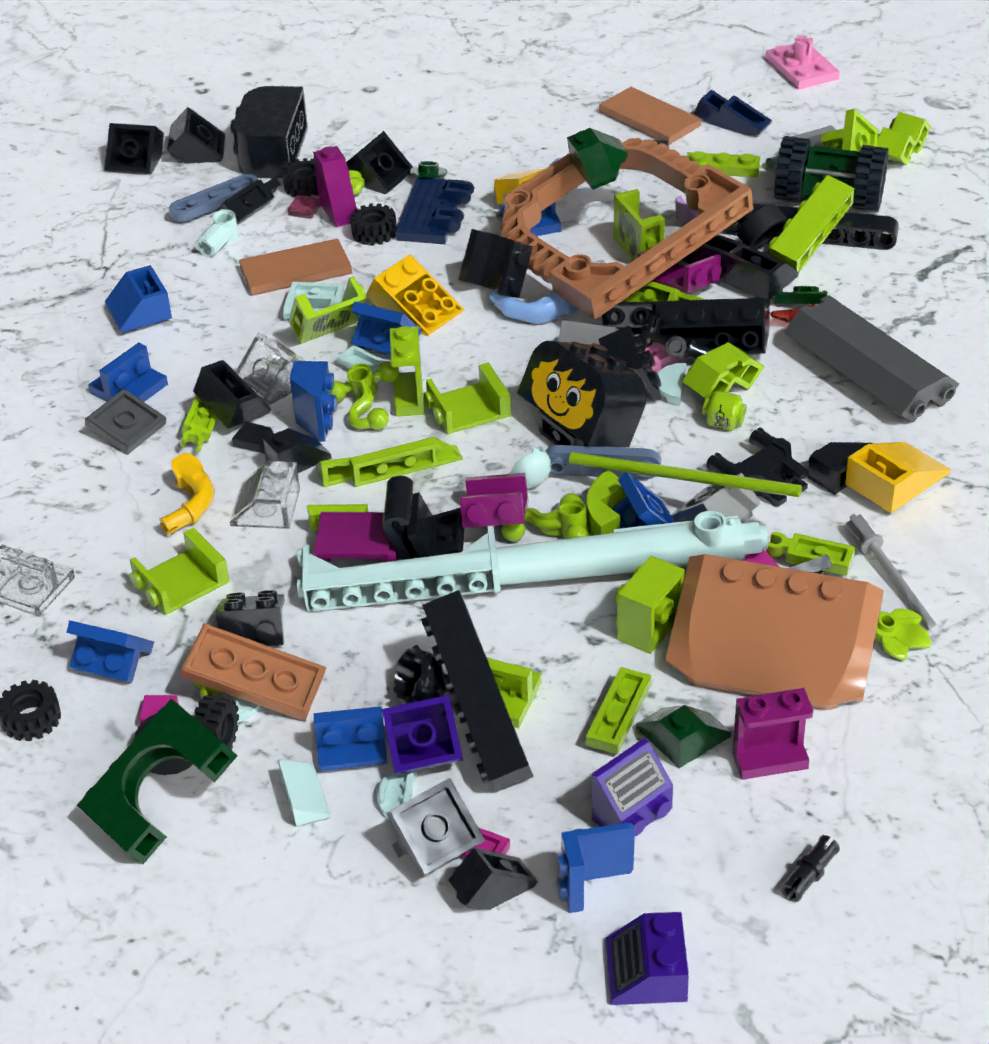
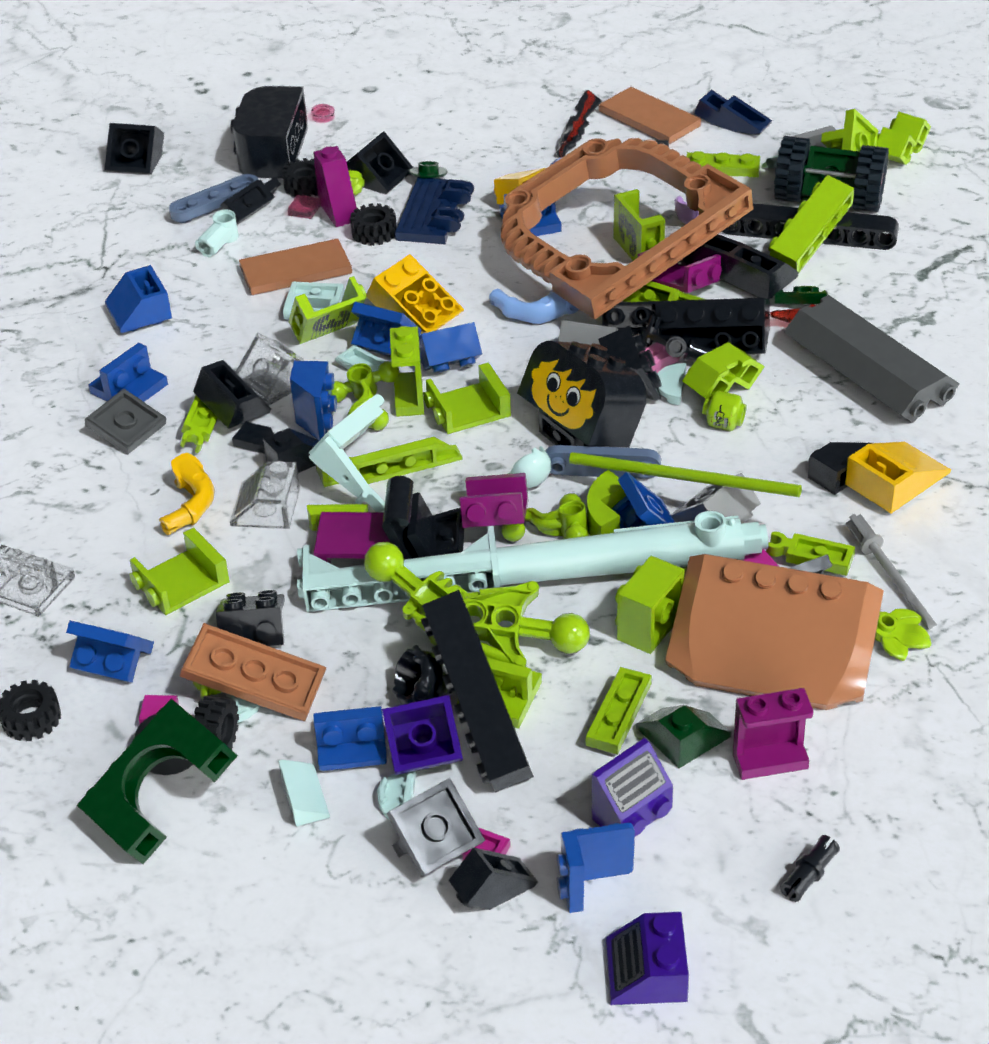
black slope [167,107,226,164] -> none
black panel [458,229,533,298] -> none
dark green slope [567,128,628,190] -> none
black connector [706,427,809,507] -> none
black tyre [736,203,787,249] -> none
bright pink plate [765,35,840,90] -> none
none -> light aqua hinge [309,394,385,512]
none -> clear pink tile [311,104,335,123]
none -> lime piece [364,542,590,667]
none -> blue slope [419,322,482,373]
none -> black sword [556,90,602,158]

